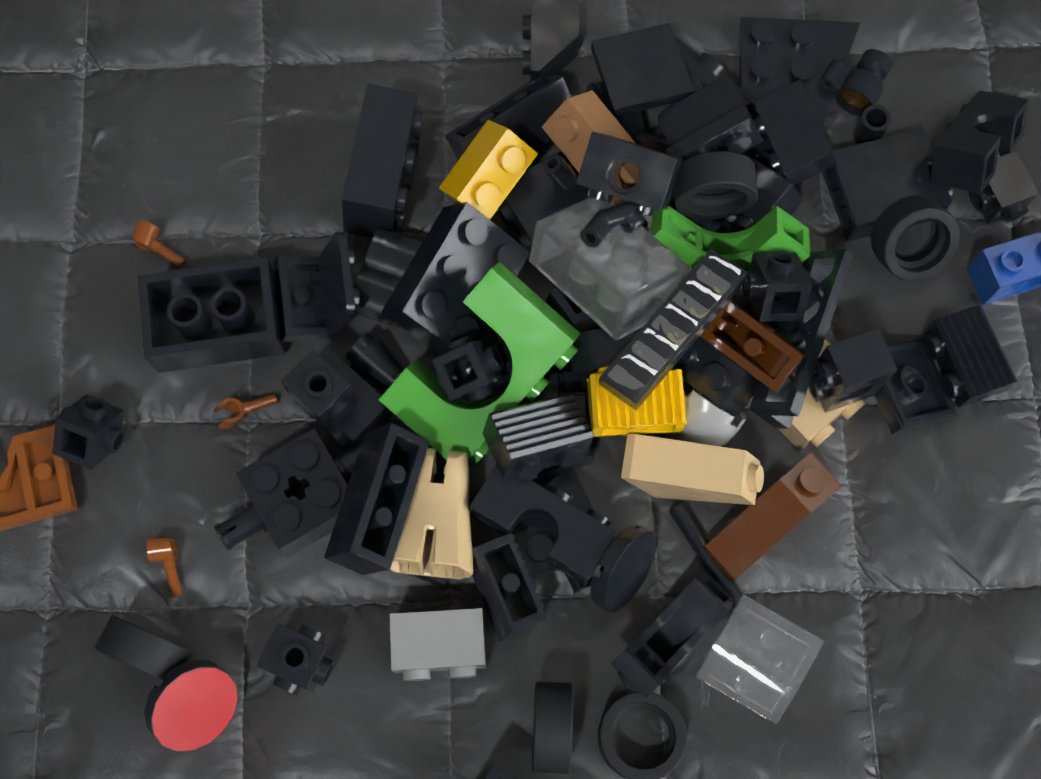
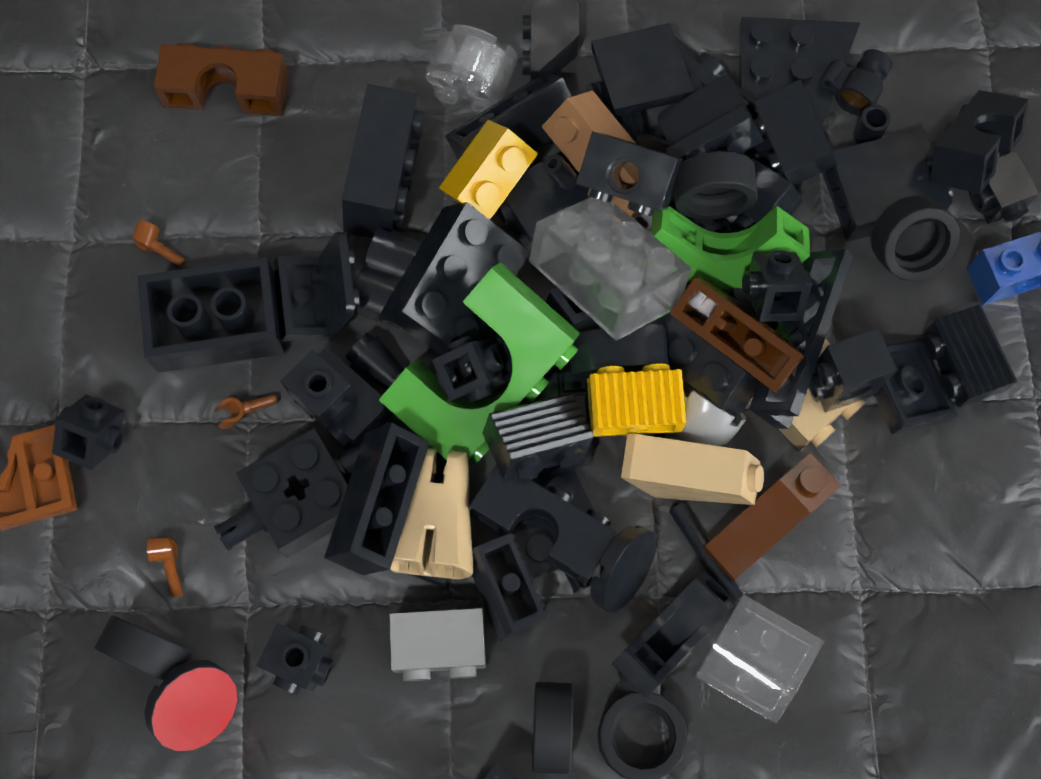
black arm [580,201,644,248] -> none
tile [599,249,748,411] -> none
none -> reddish brown arch [154,43,289,116]
none -> clear brick [425,24,518,113]

